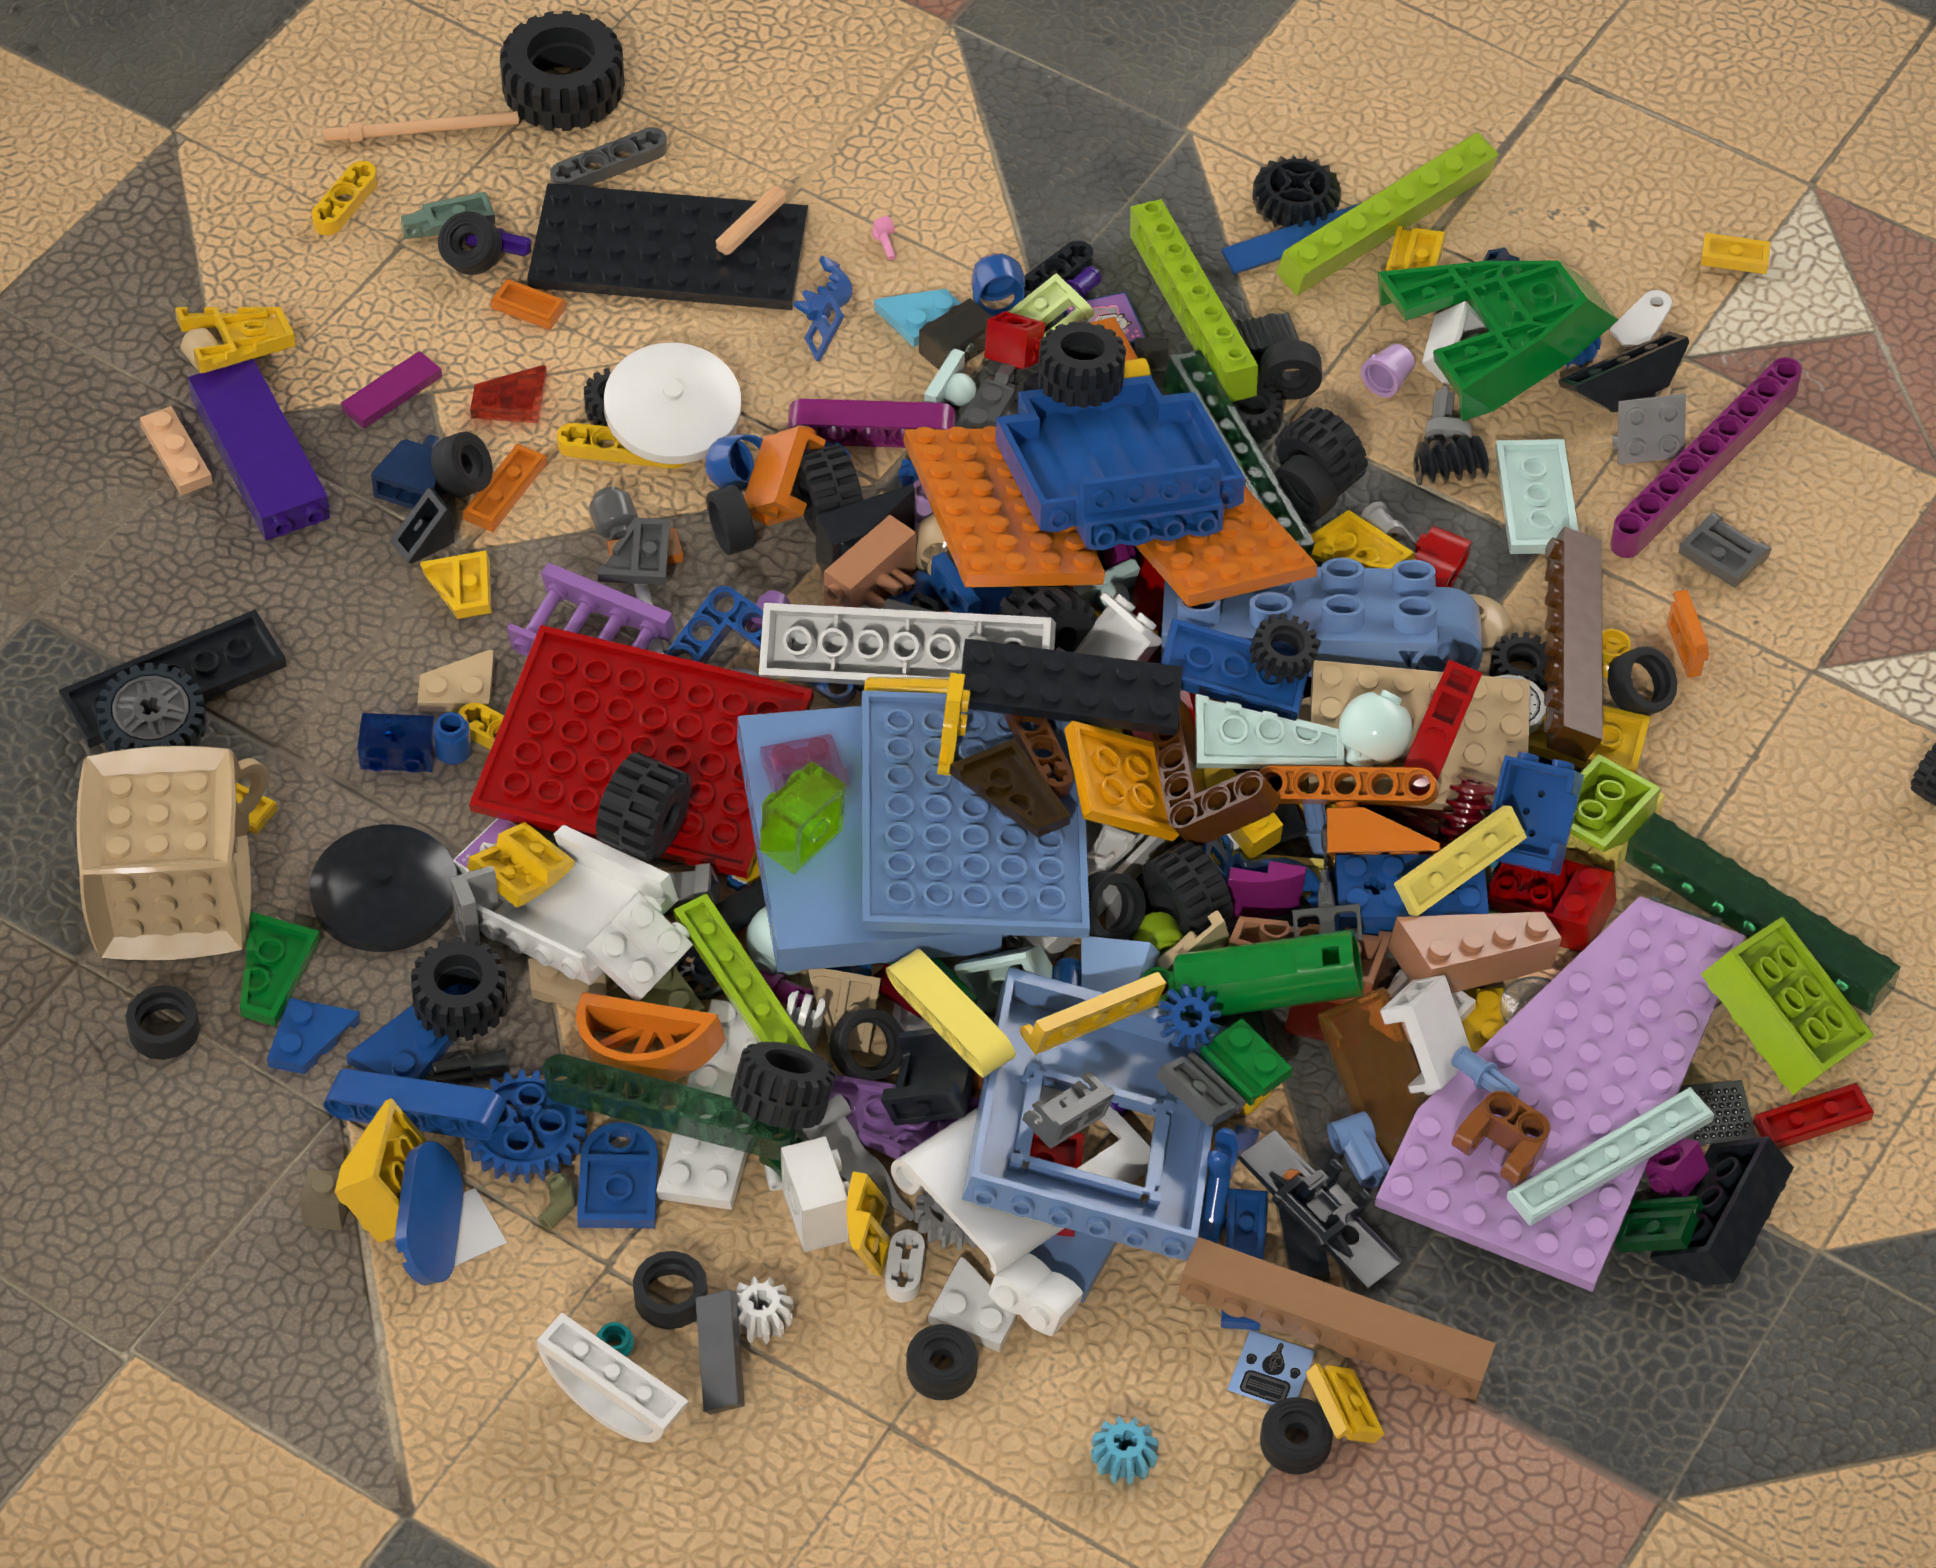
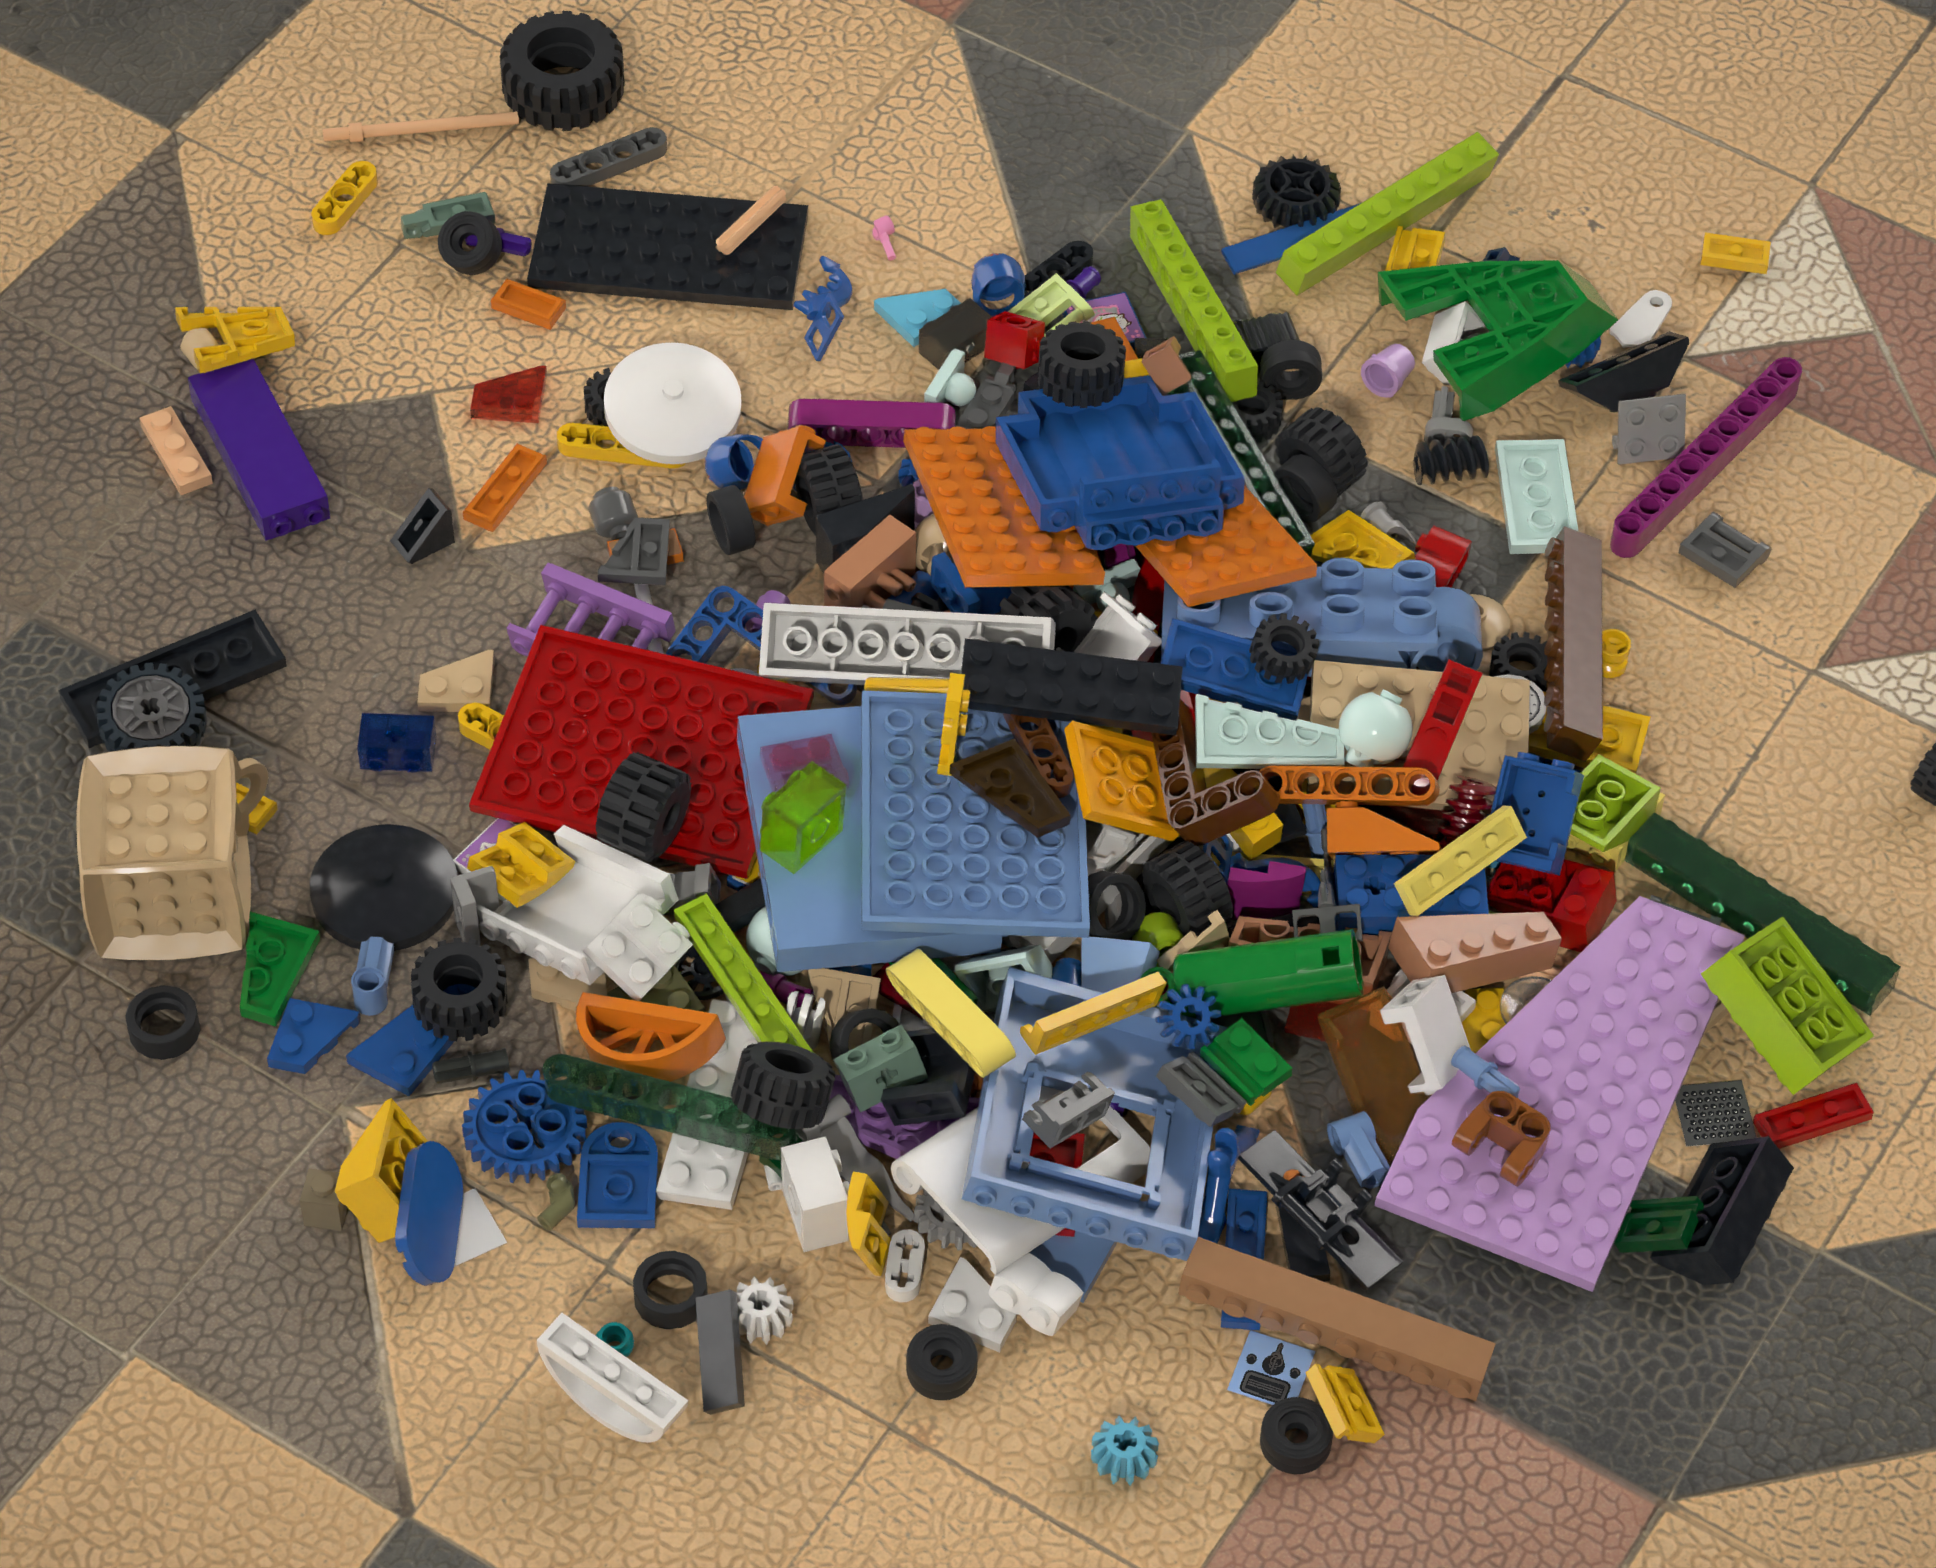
blue beam [323,1069,506,1140] -> none
magenta tile [341,351,442,429] -> none
dark blue torso [371,435,443,509] -> none
yellow wing [420,550,492,619] -> none
black tyre [431,432,493,497] -> none
blue brick [433,712,472,765] -> none
light aqua tile [1506,1087,1714,1226] -> none
black tyre [1607,646,1678,716] -> none
magenta brick [1645,1138,1709,1197] -> none
orange plate [1667,590,1709,678] -> none
none -> medium blue piece [351,937,394,1016]
none -> sand green brick [833,1025,928,1113]
none -> nougat panel [1141,336,1191,396]

